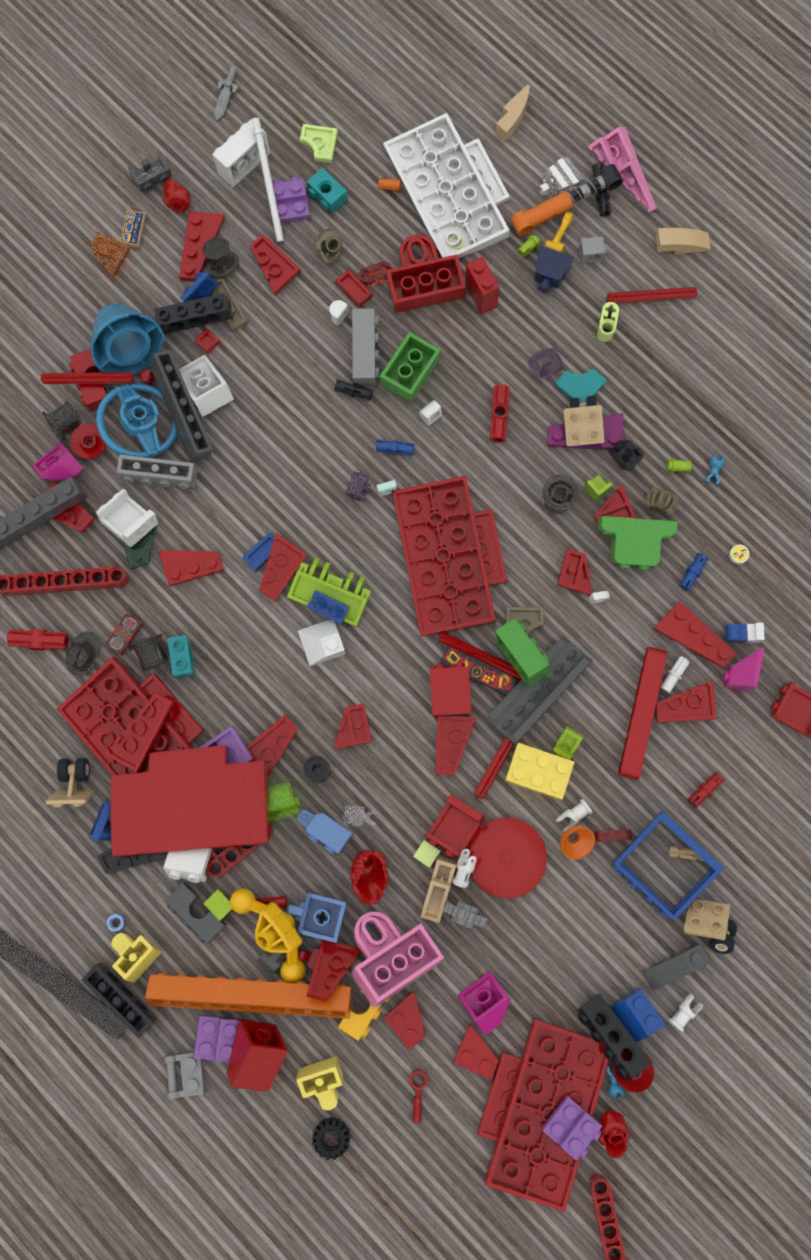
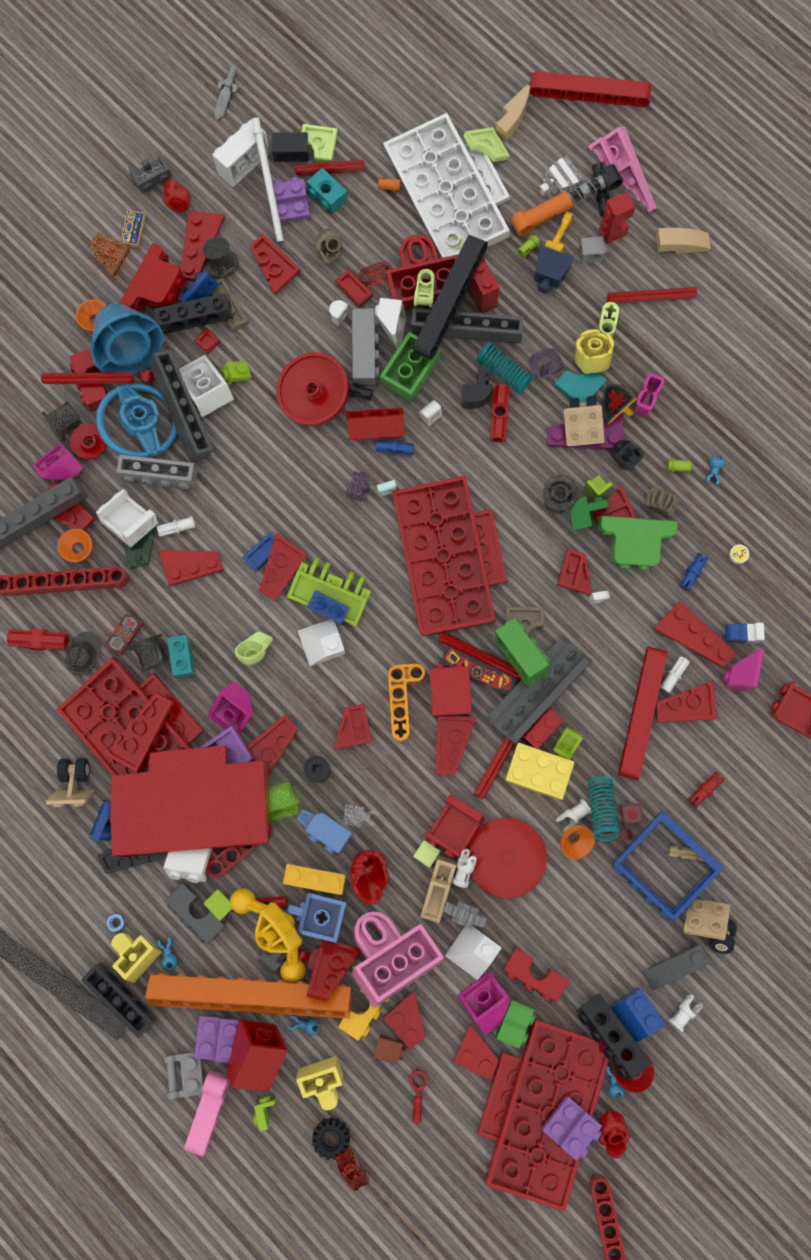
none -> orange piece [58,529,93,563]
none -> orange piece [76,300,106,333]
none -> red brick [120,243,186,312]
none -> white axle [157,516,196,537]
none -> dark azure arm [157,937,178,970]
none -> bright pink beam [184,1070,230,1157]
none -> dark pink slope [208,681,253,735]
none -> lime bracket [220,361,251,387]
none -> yellowish green cap [235,632,273,666]
none -> lime bracket [253,1095,277,1131]
none -> black panel [272,132,309,162]
none -> red dish [276,352,350,426]
none -> yellow arch [283,864,347,895]
none -> dark azure arm [288,1015,320,1035]
none -> red axle [295,159,365,175]
none -> clear red leg [335,1148,370,1191]
none -> red brick [347,408,405,441]
none -> copper window [373,1035,406,1063]
none -> white slope [375,298,407,350]
none -> light orange beam [388,664,425,742]
none -> dark grey brick [411,308,524,343]
none -> black beam [413,235,488,360]
none -> yellowish green piece [414,269,434,308]
none -> white slope [445,927,502,980]
none -> black brick [462,367,493,409]
none -> yellowish green tile [463,127,510,162]
none -> teal piece [477,342,533,394]
none -> bright green brick [495,998,536,1049]
none -> red arch [503,947,569,1003]
none -> red brick [522,708,563,749]
none -> red beam [529,71,652,107]
none -> green brick [571,496,610,530]
none -> light yellow brick [574,329,614,374]
none -> teal piece [588,776,620,841]
none -> red arch [599,192,635,244]
none -> shield [602,384,637,424]
none -> tile [620,803,643,825]
none -> dark pink brick [633,373,664,418]

